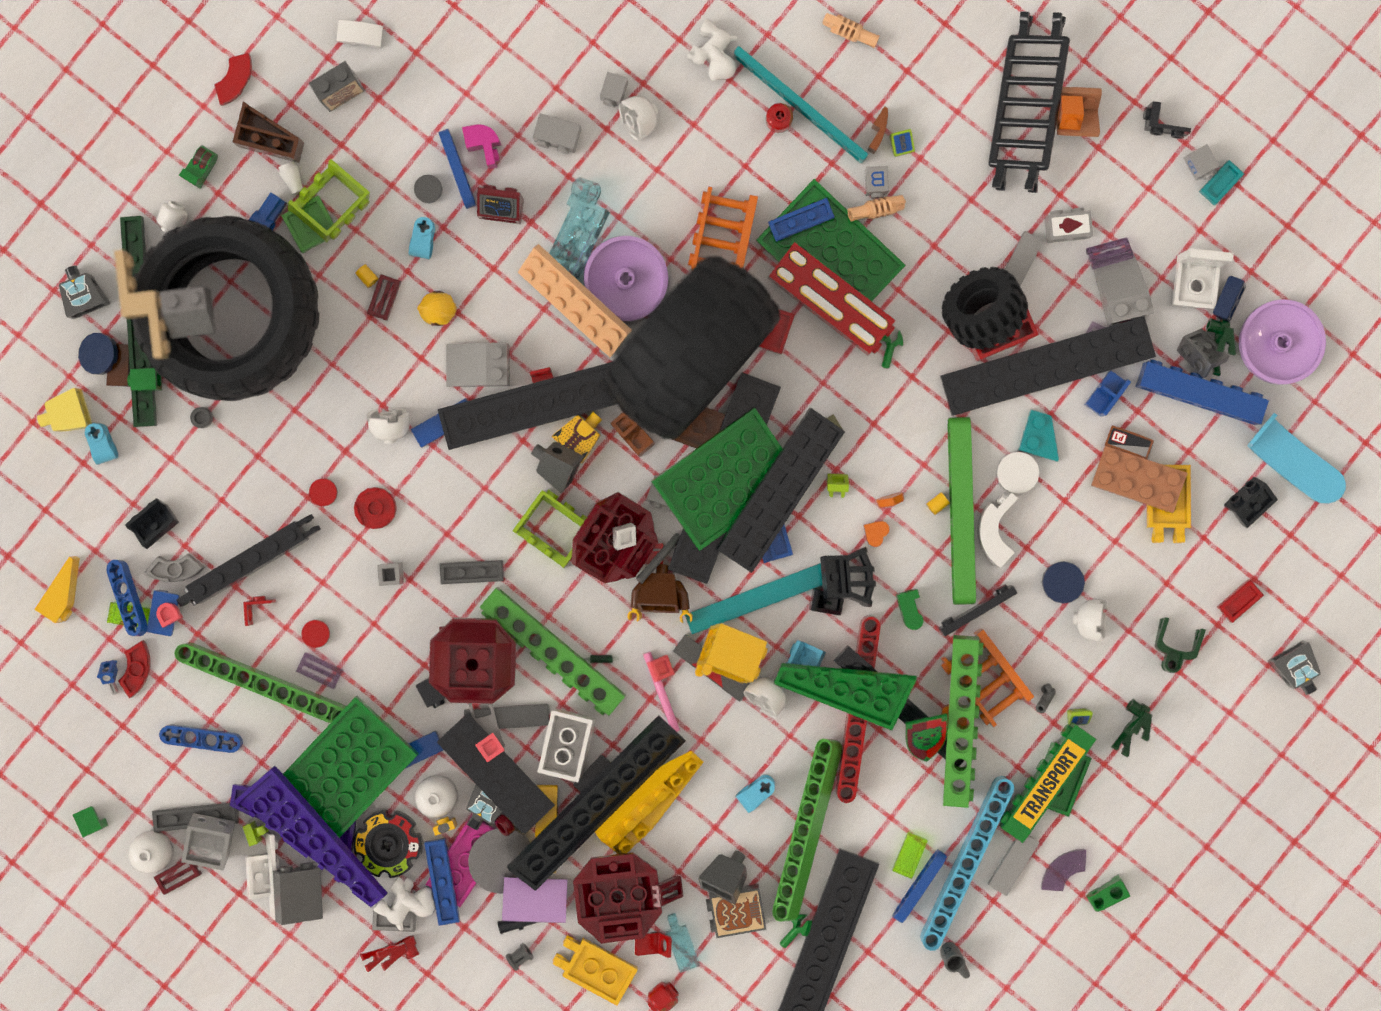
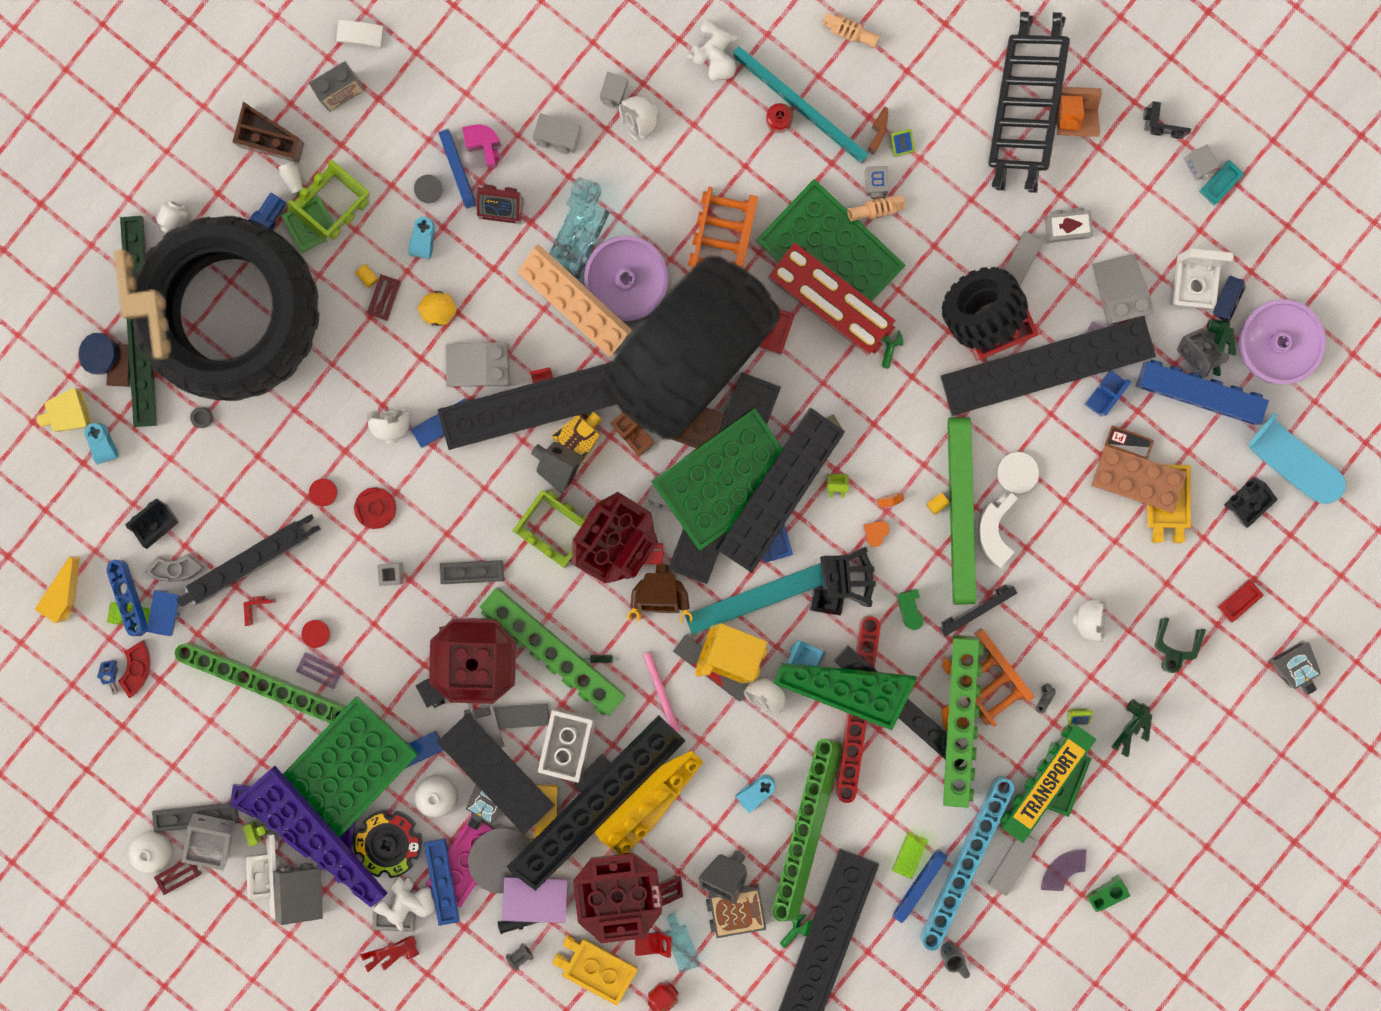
dark grey torso [59,266,110,319] -> none
green panel [73,806,109,837] -> none
green brick [127,368,162,392] -> none
coral tile [156,603,183,628] -> none
blue beam [159,724,243,753] -> none
flat silver slope [160,287,216,339] -> none
green leg [179,145,218,189] -> none
red tile [214,53,252,106] -> none
yellow plate [433,816,458,836] -> none
coral tile [476,733,505,763] -> none
dark red tile [495,815,515,836] -> none
white tile [613,523,636,550] -> none
dark grey bar [636,533,680,584] -> none
coral tile [647,655,674,682] -> none
blue tile [768,198,835,242] -> none
shield [905,713,948,762] -> none
teal wing [1018,410,1059,462] -> none
dark blue tile [1042,561,1085,604] -> none
clear purple tile [1086,237,1134,270] -> none

